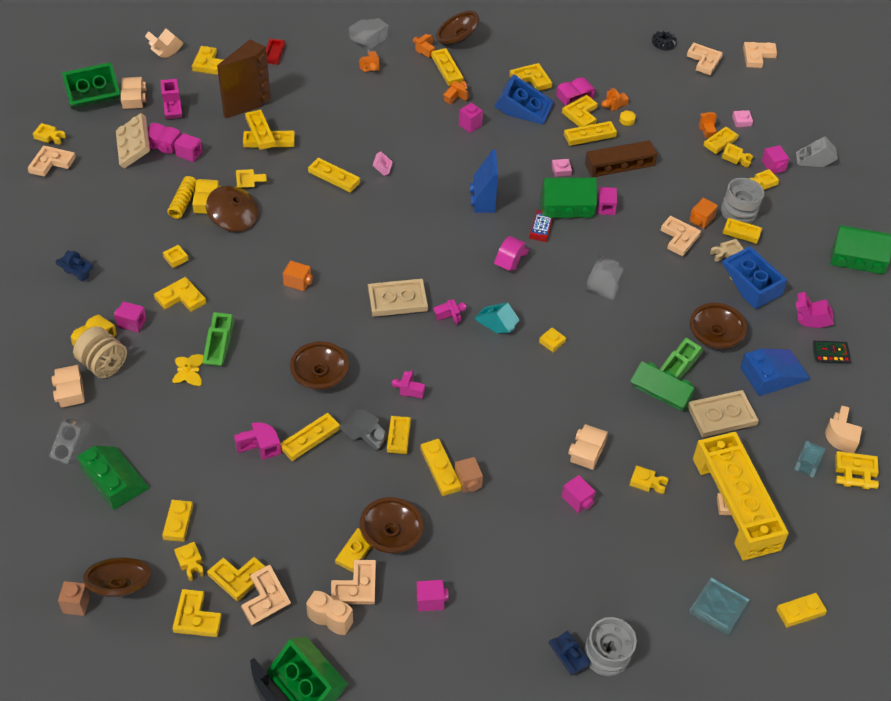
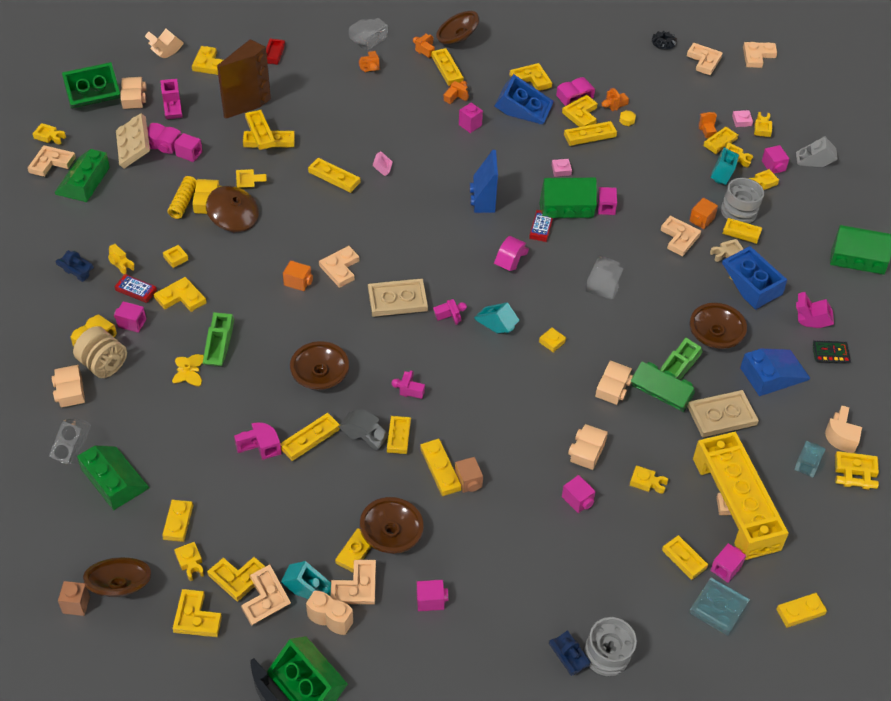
reddish brown brick [585,140,658,177] -> none
none -> green slope [55,149,110,202]
none -> yellow plate [108,244,134,274]
none -> tile [114,274,157,303]
none -> teal slope [281,561,331,599]
none -> light nougat plate [319,246,359,288]
none -> light nougat brick [595,360,634,405]
none -> yellow plate [662,535,708,580]
none -> teal slope [710,147,739,185]
none -> dark pink brick [710,543,746,583]
none -> yellow plate [754,112,772,137]

